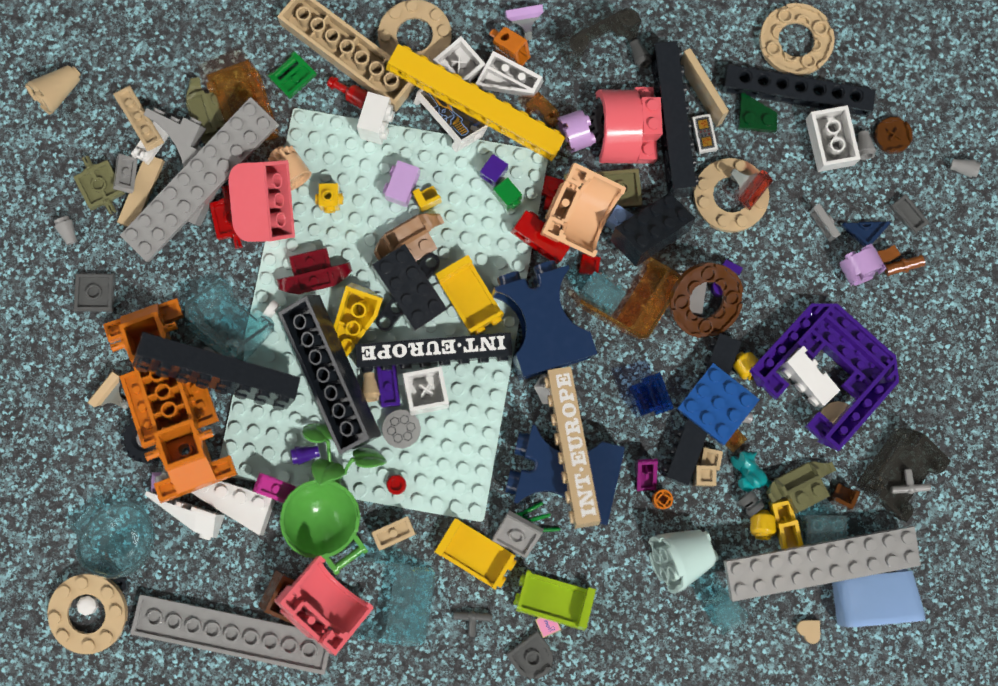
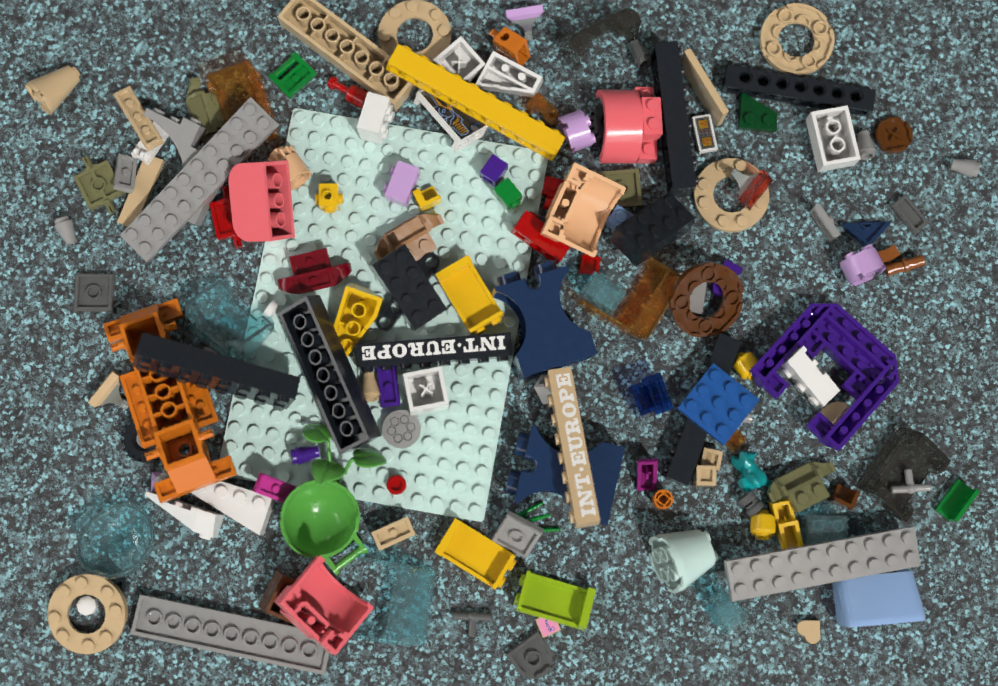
none -> green panel [934,479,980,522]

